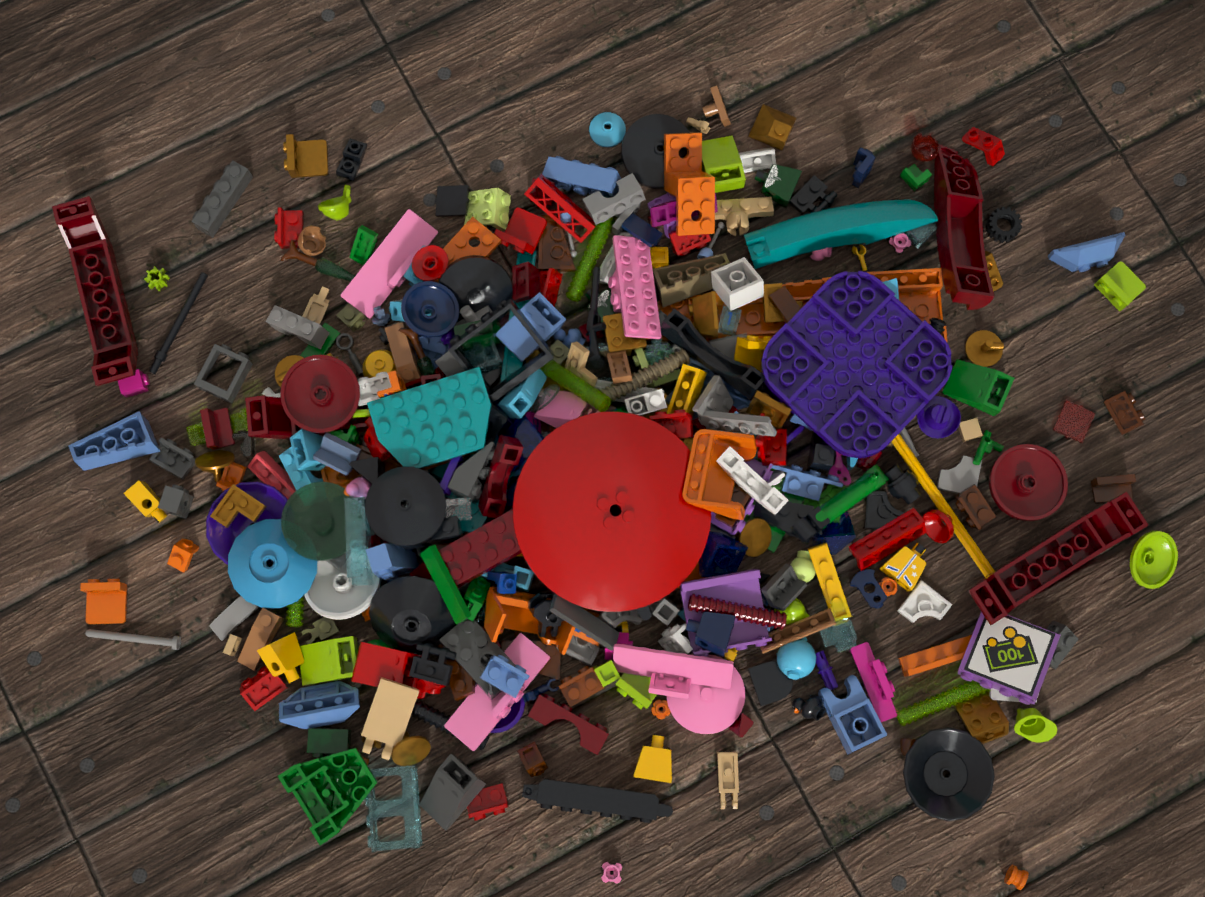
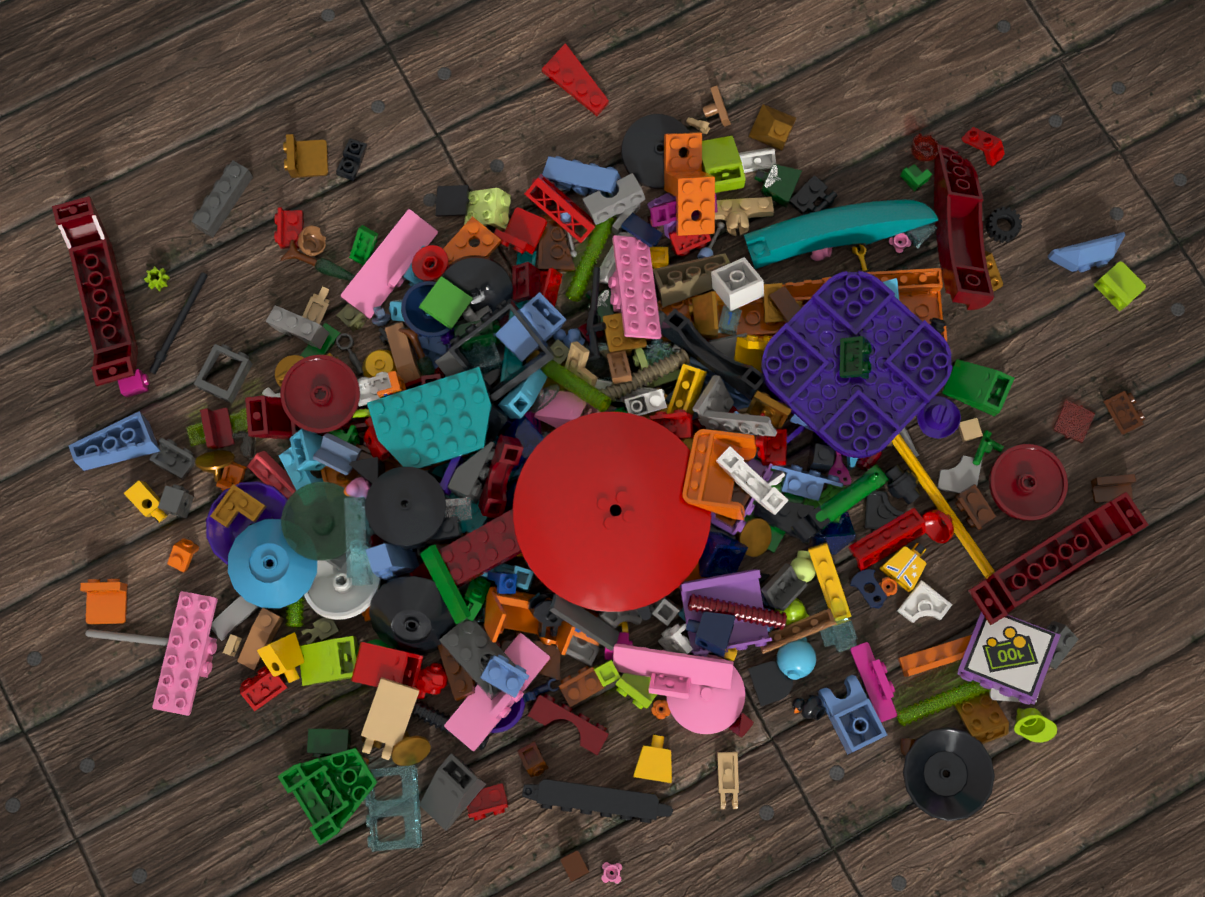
medium blue wedge [279,681,360,729] -> none
lime hat [318,185,351,221] -> none
black plate [409,642,457,686] -> none
medium azure dish [589,112,626,148] -> none
dark purple axle [816,651,838,690] -> none
dark blue bracket [852,147,876,188] -> none
pearl gold shield [965,330,1004,367] -> none
orange wheel [1004,864,1029,890] -> none
lime dish [1130,531,1178,589] -> none
none -> bright pink bracket [152,591,218,716]
none -> bright green tile [419,276,473,329]
none -> red wing [542,43,609,116]
none -> reddish brown panel [560,850,589,882]
none -> dark green bracket [840,336,872,379]

